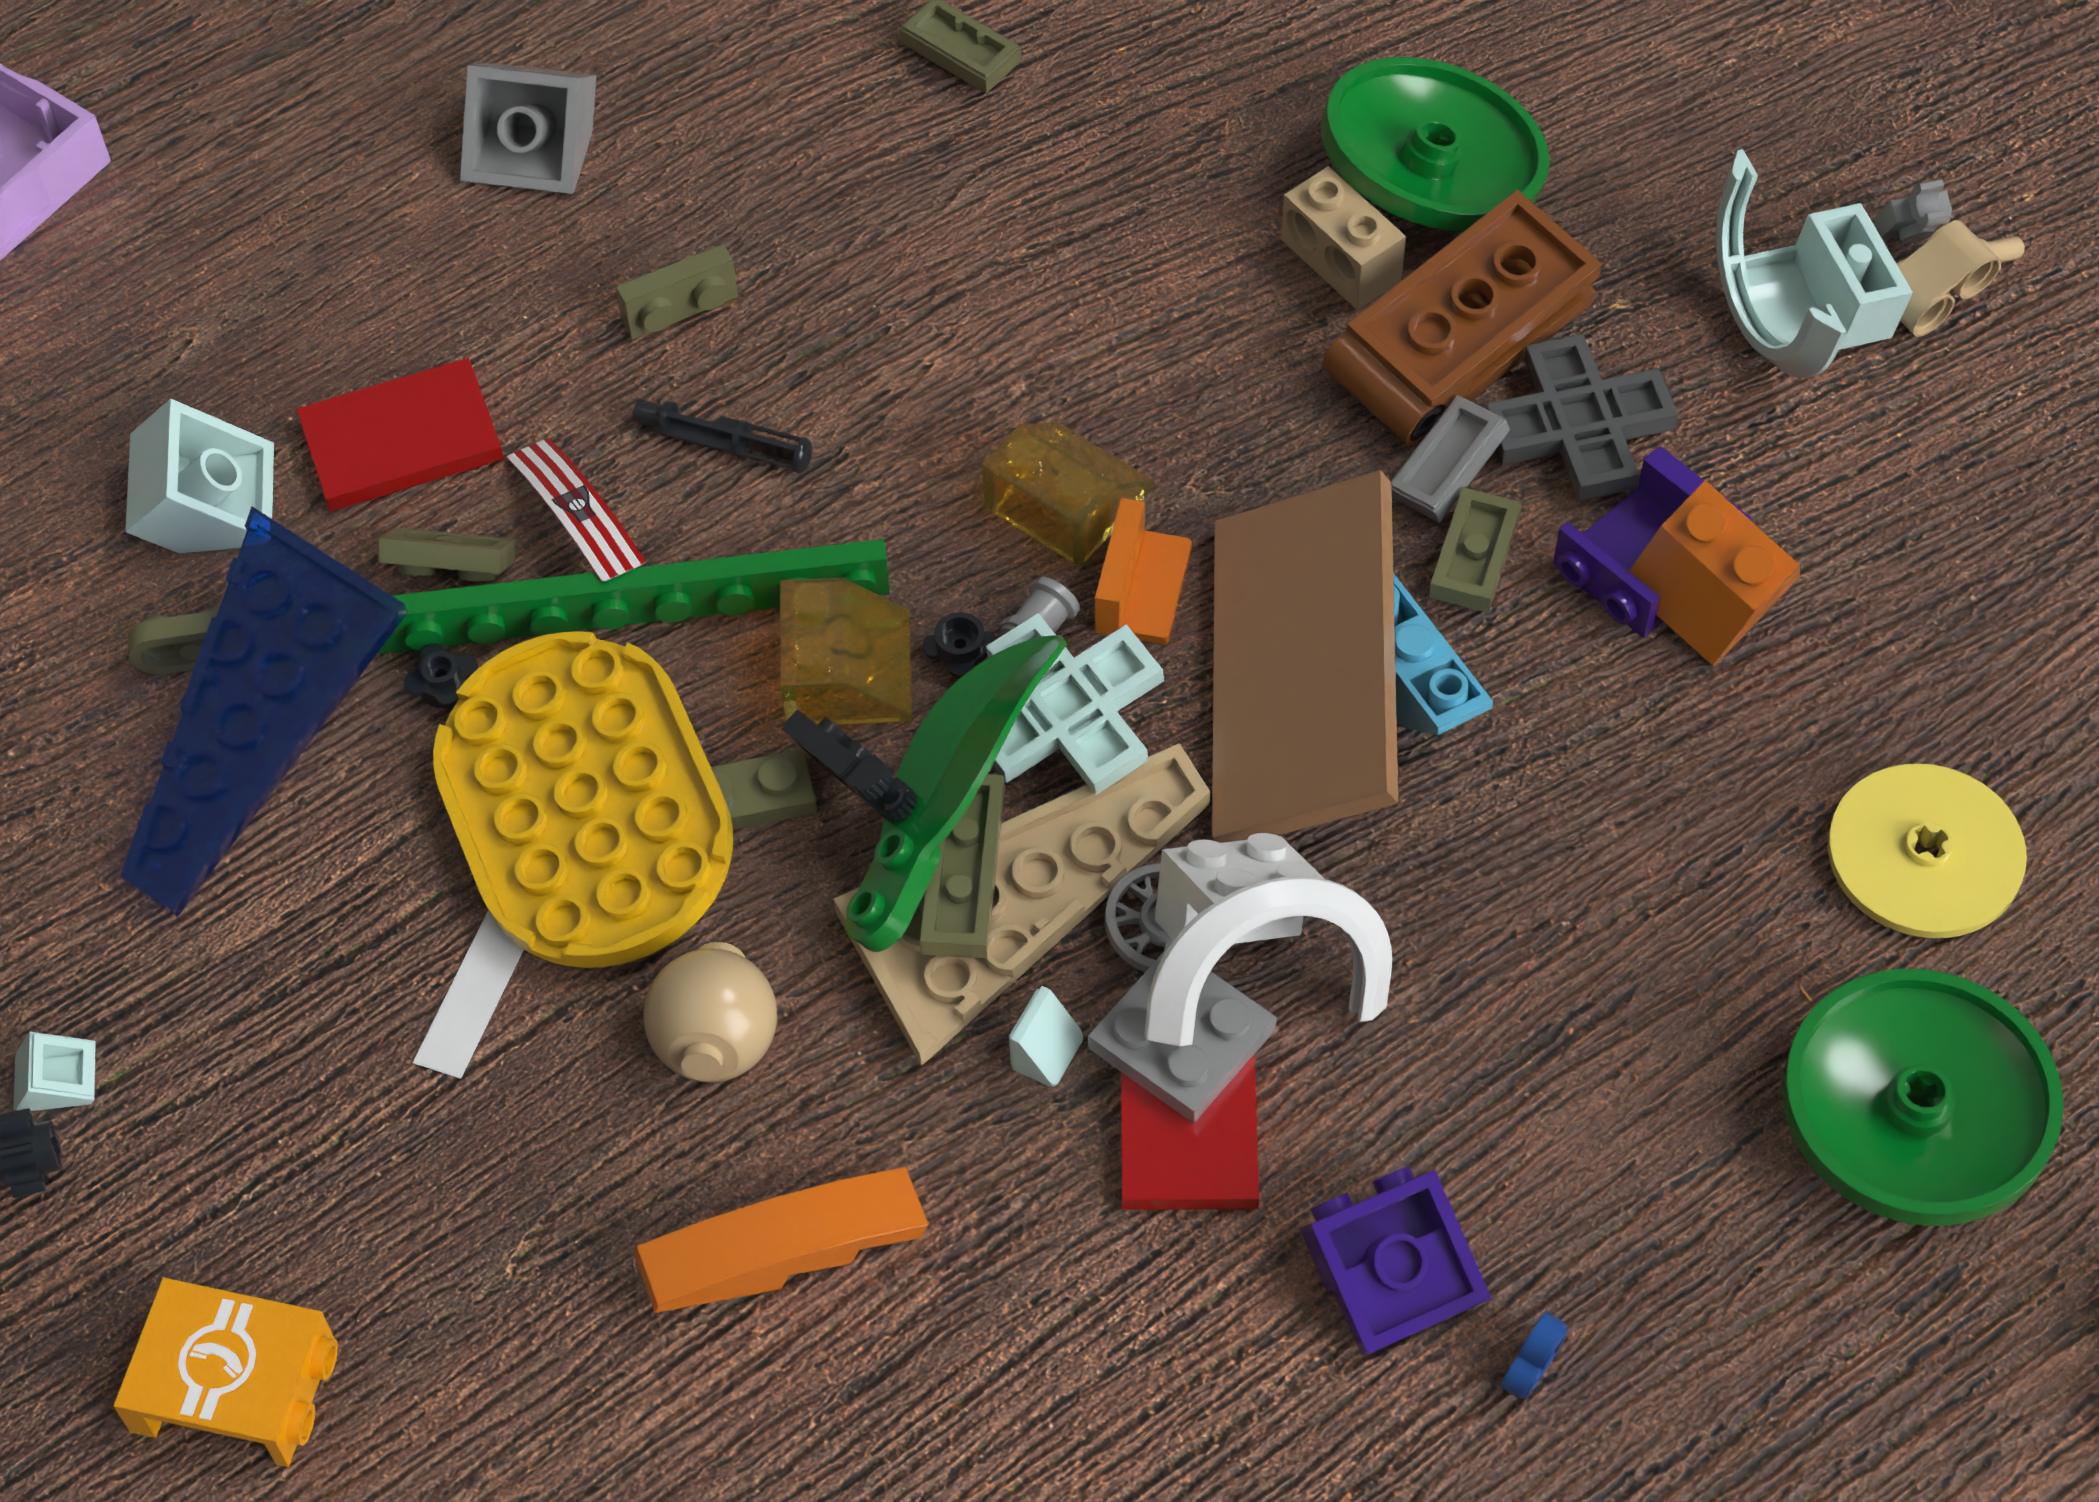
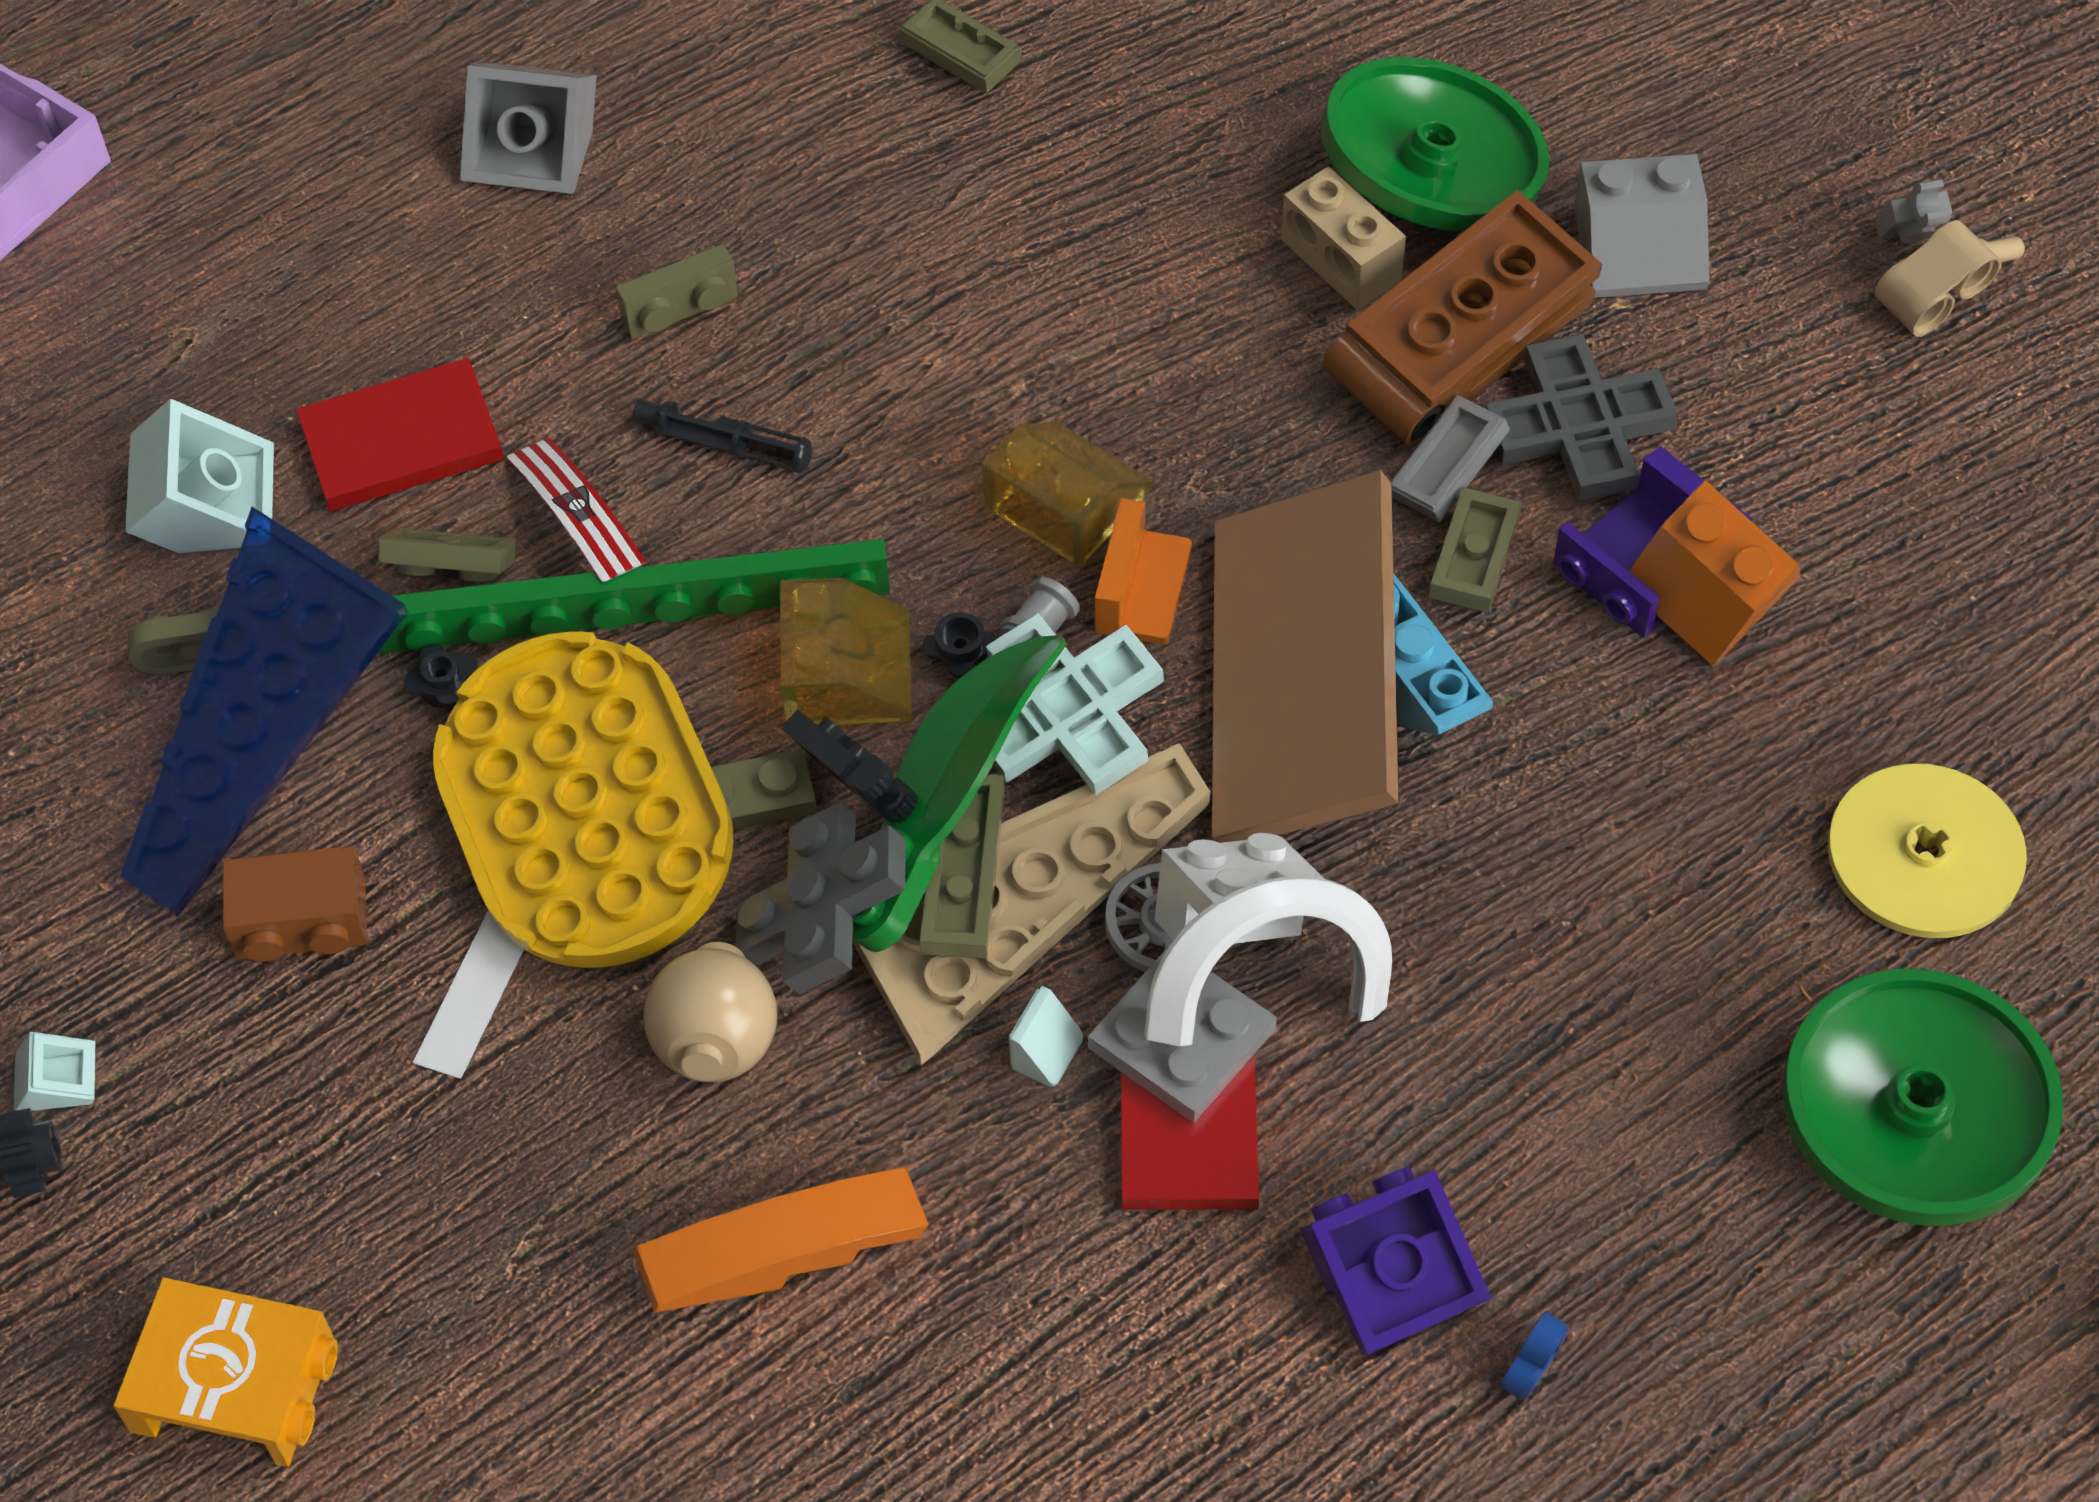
light aqua piece [1716,149,1913,378] -> none
none -> dark orange brick [223,846,367,962]
none -> dark grey plate [735,802,906,995]
none -> light grey slope [1574,154,1709,298]

